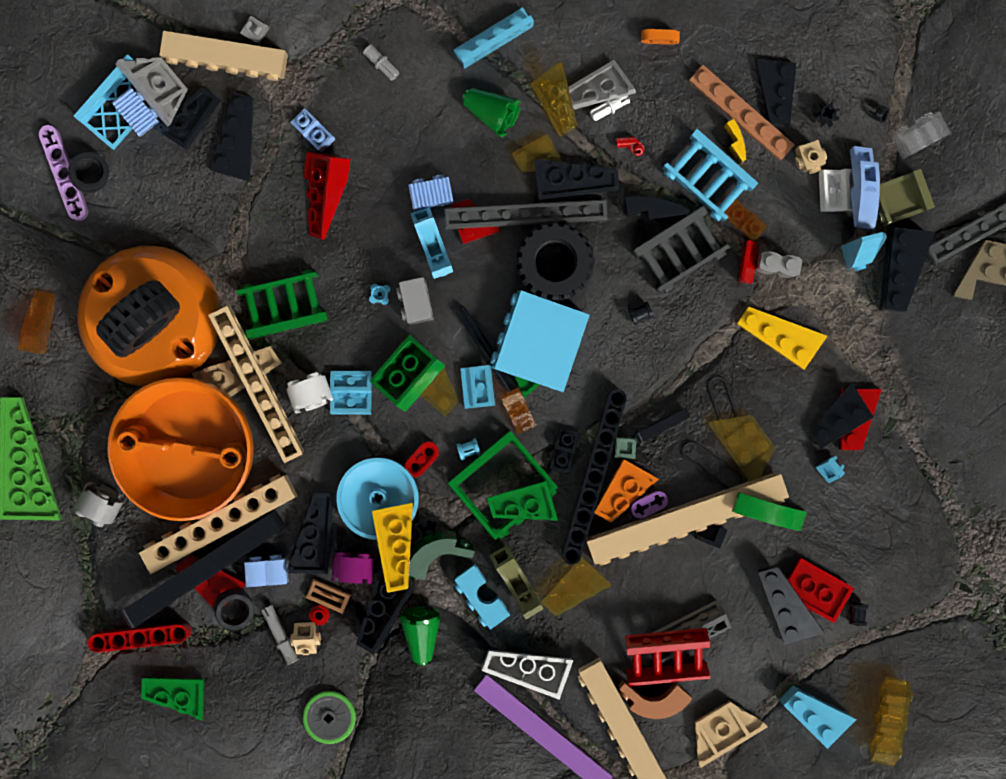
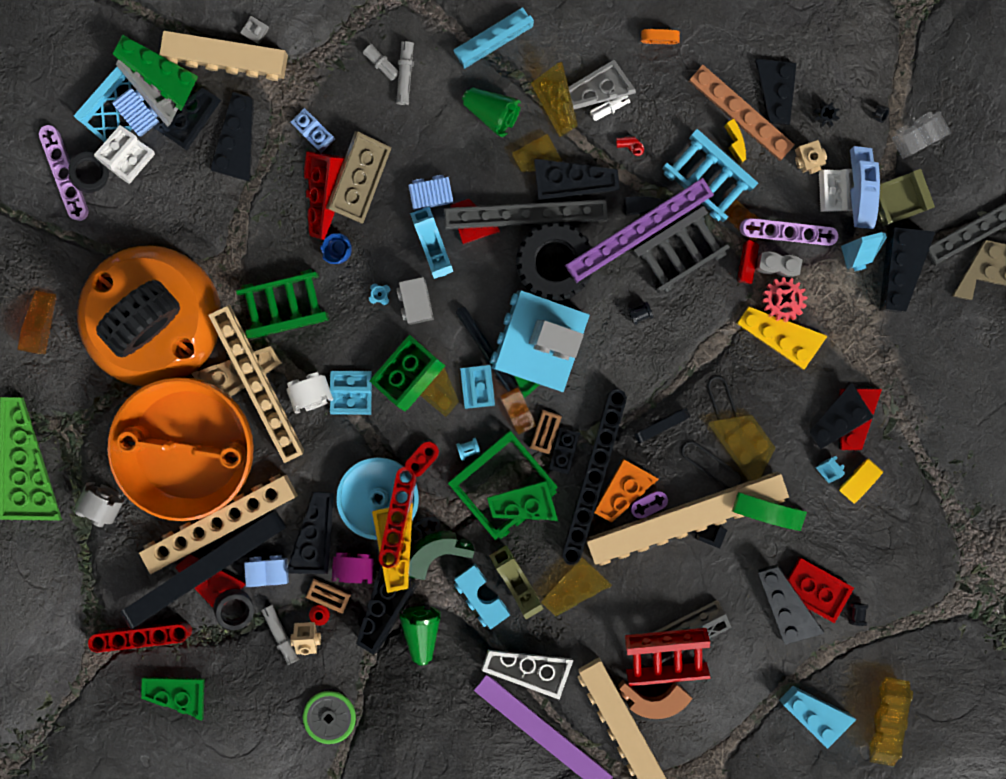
sand green tile [614,437,636,459] -> none
tan wing [695,701,767,768] -> none
none -> white slope [94,125,155,184]
none -> green wing [113,35,198,111]
none -> blue hair [320,233,352,264]
none -> dark tan tile [326,131,392,224]
none -> red beam [379,467,416,569]
none -> light grey pin [396,41,414,105]
none -> light grey brick [529,320,584,360]
none -> medium nougat tile [530,410,562,454]
none -> medium lavender tile [565,178,714,283]
none -> lavender beam [740,218,838,246]
none -> coral gear [762,277,808,322]
none -> yellow slope [839,458,883,504]

